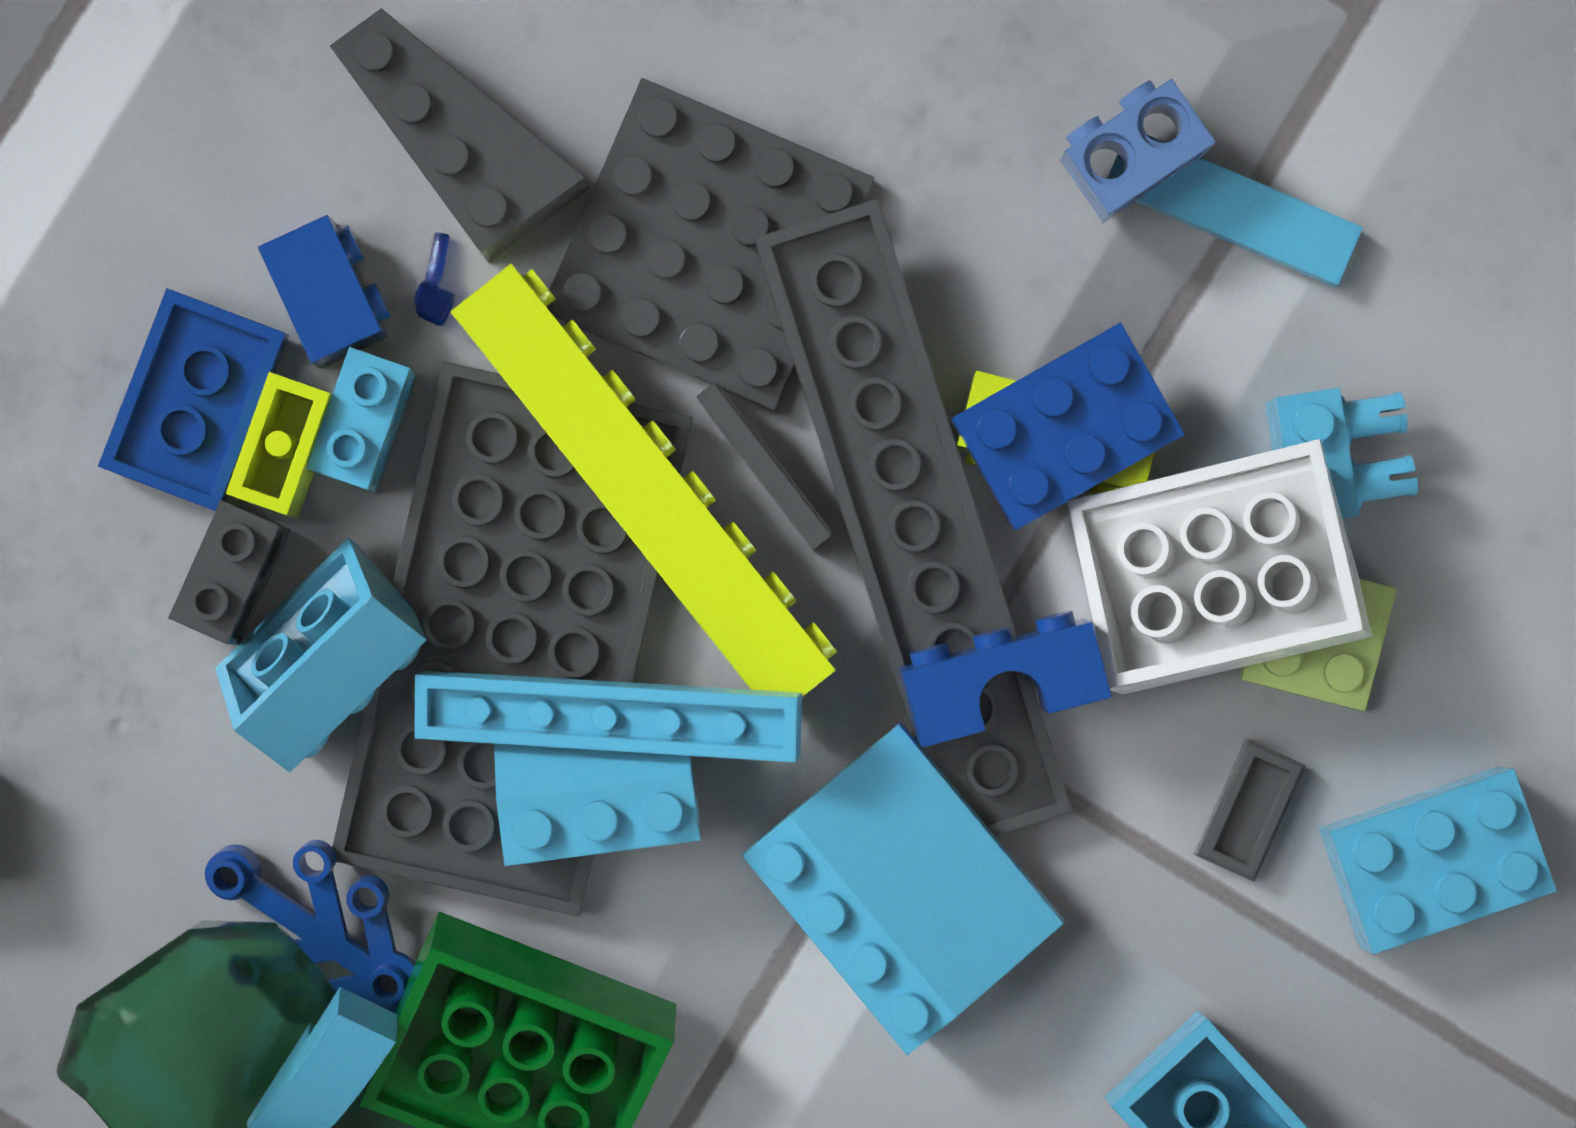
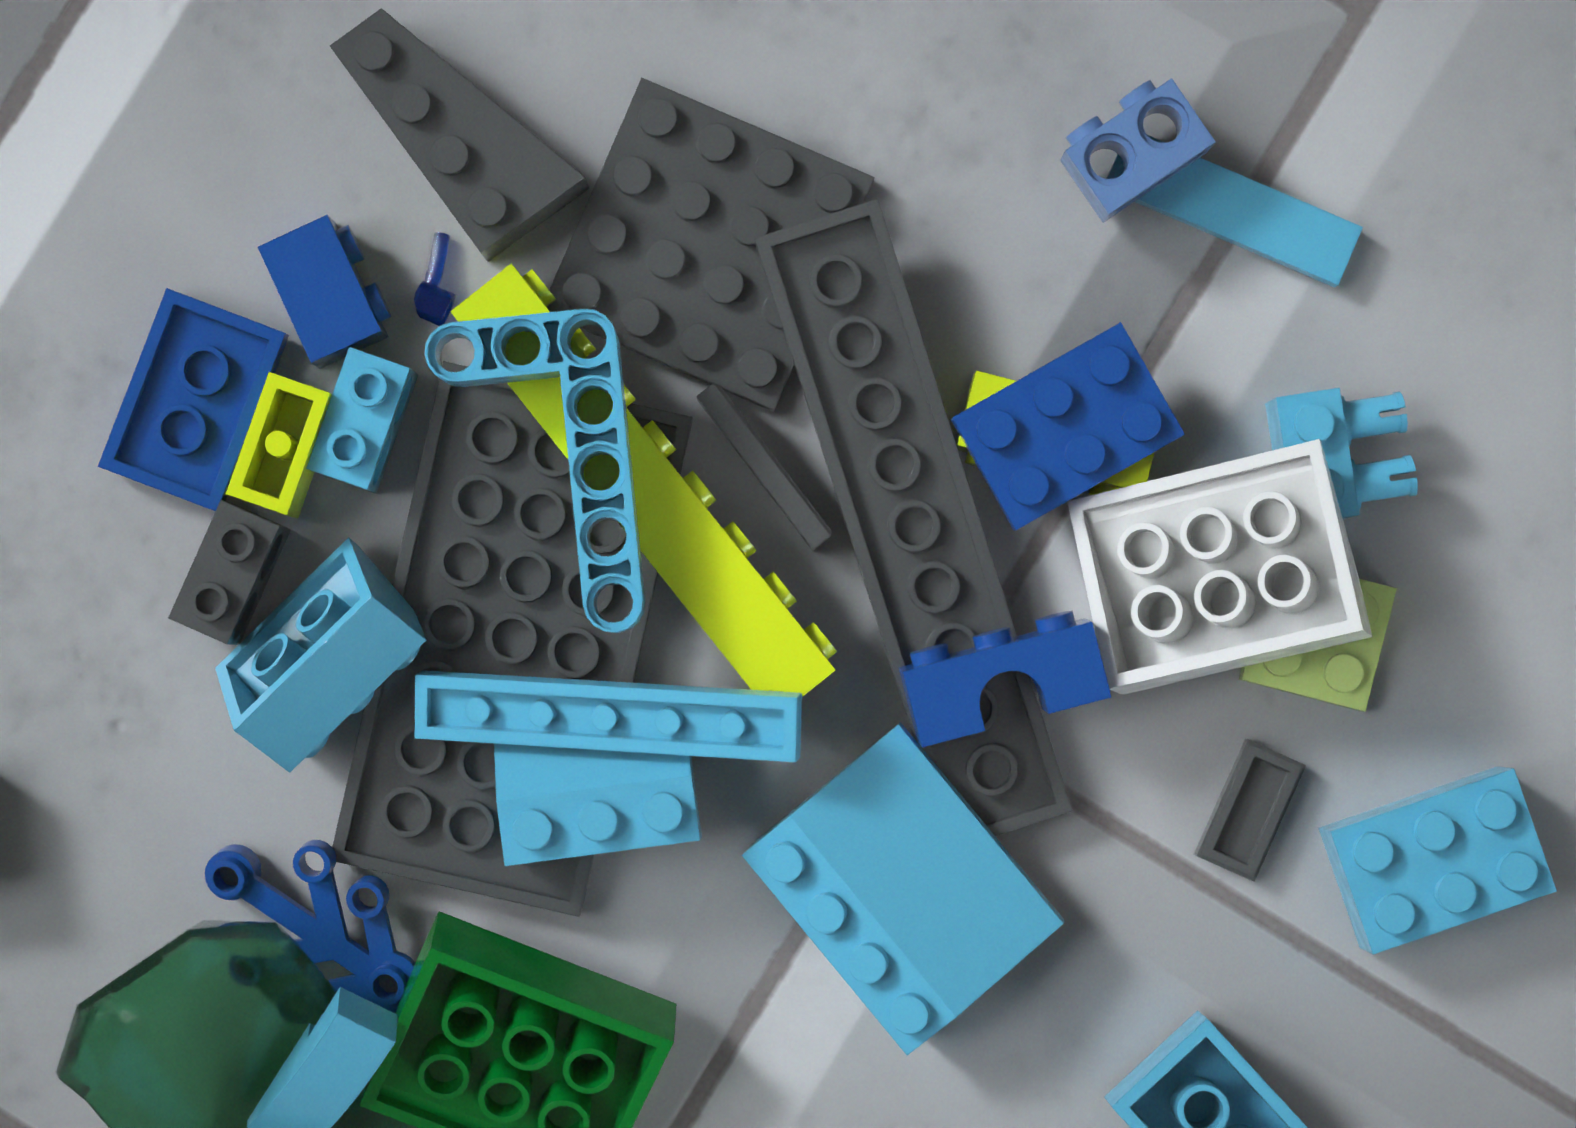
none -> medium azure beam [424,309,645,633]

